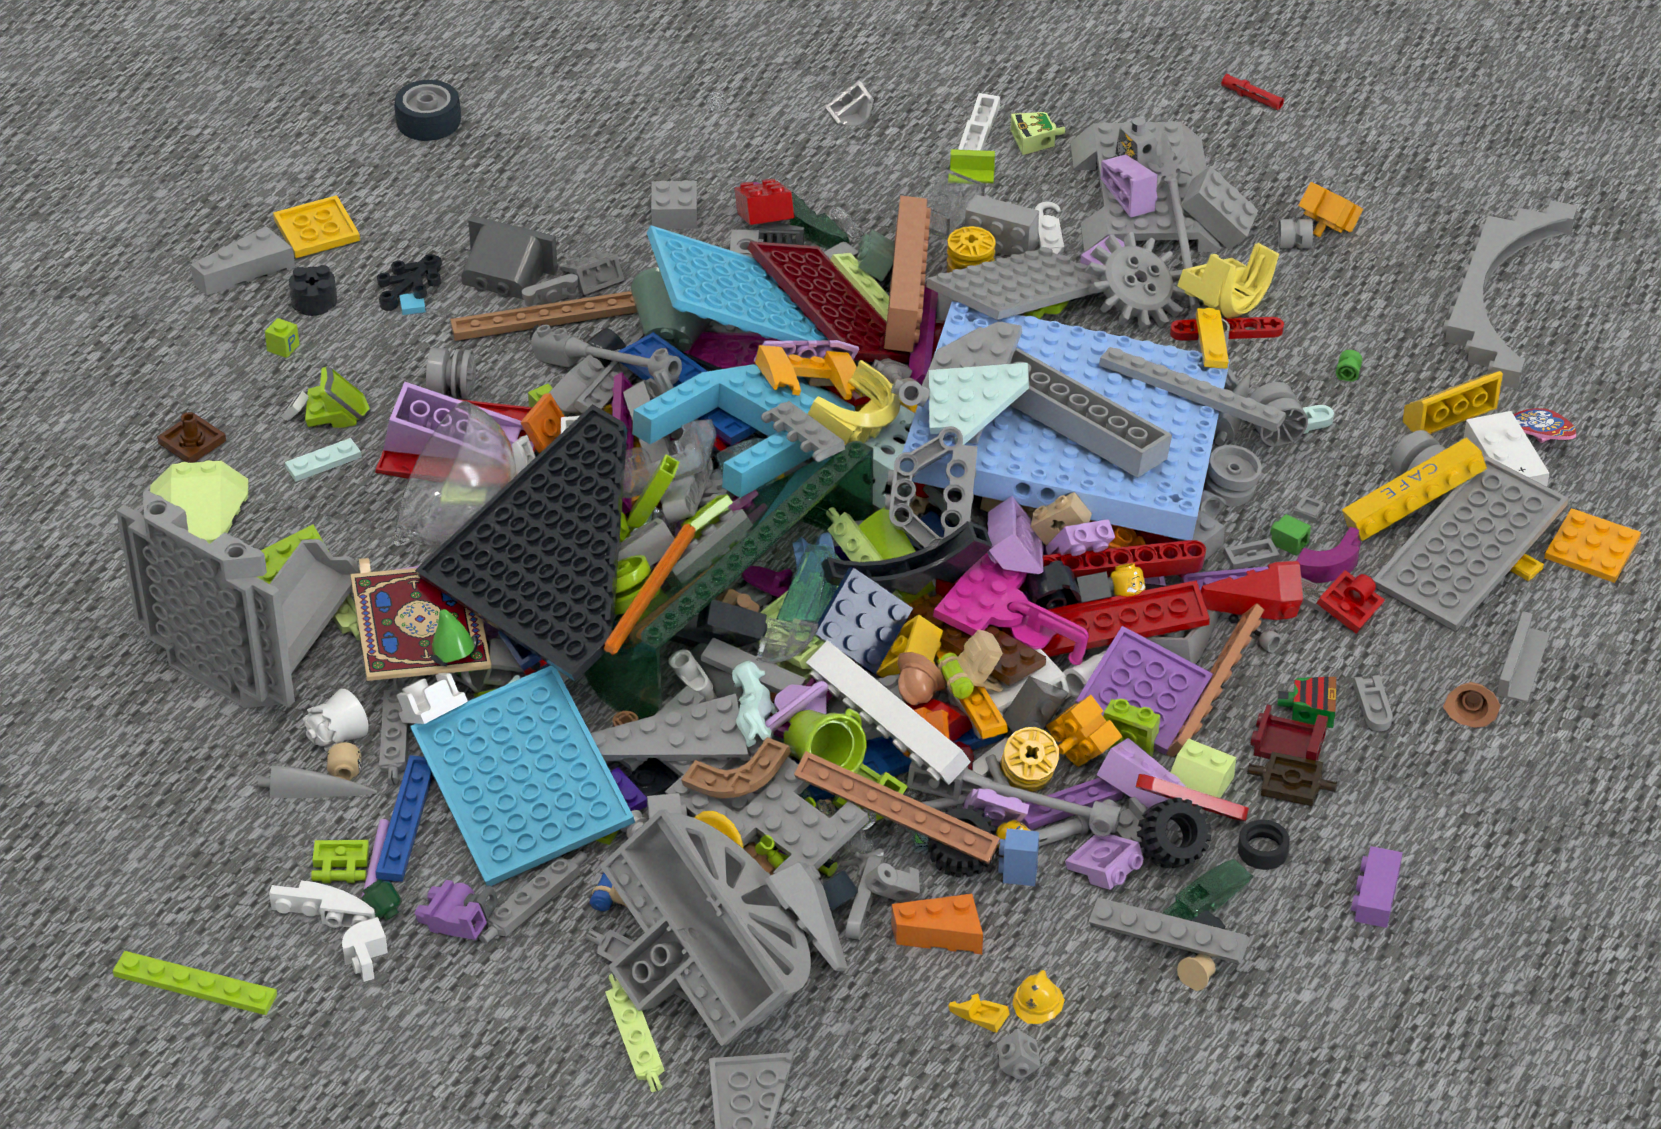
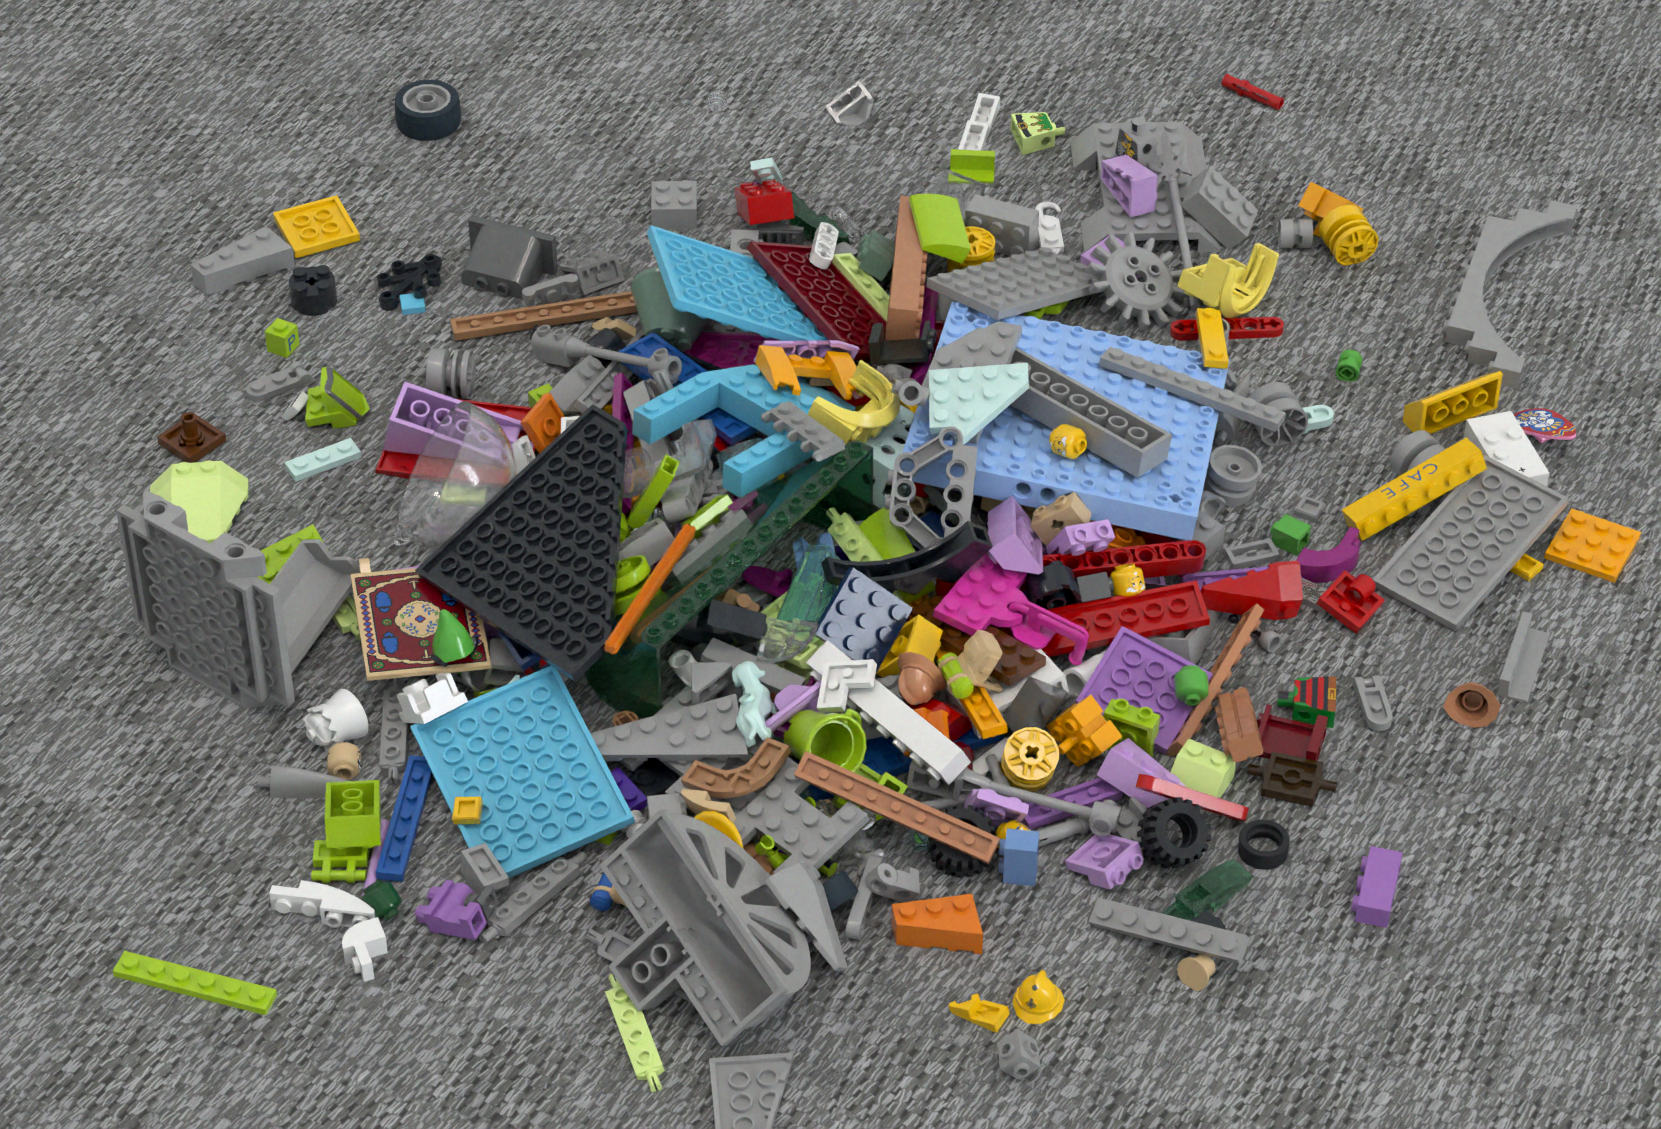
none -> light grey plate [246,361,312,401]
none -> lime brick [325,780,381,850]
none -> yellow tile [452,797,483,824]
none -> light grey panel [461,843,509,905]
none -> tan slope [592,317,637,340]
none -> tan slope [681,789,736,824]
none -> light grey slope [691,662,732,705]
none -> light aqua plate [750,158,783,184]
none -> white beam [809,222,839,269]
none -> white plate [817,659,877,713]
none -> pearl dark grey panel [868,320,936,365]
none -> lime slope [909,194,971,264]
none -> yellow head [1049,424,1087,459]
none -> bright green head [1174,665,1209,706]
none -> nougat brick [1214,687,1263,763]
none -> yellow wheel [1319,205,1379,266]

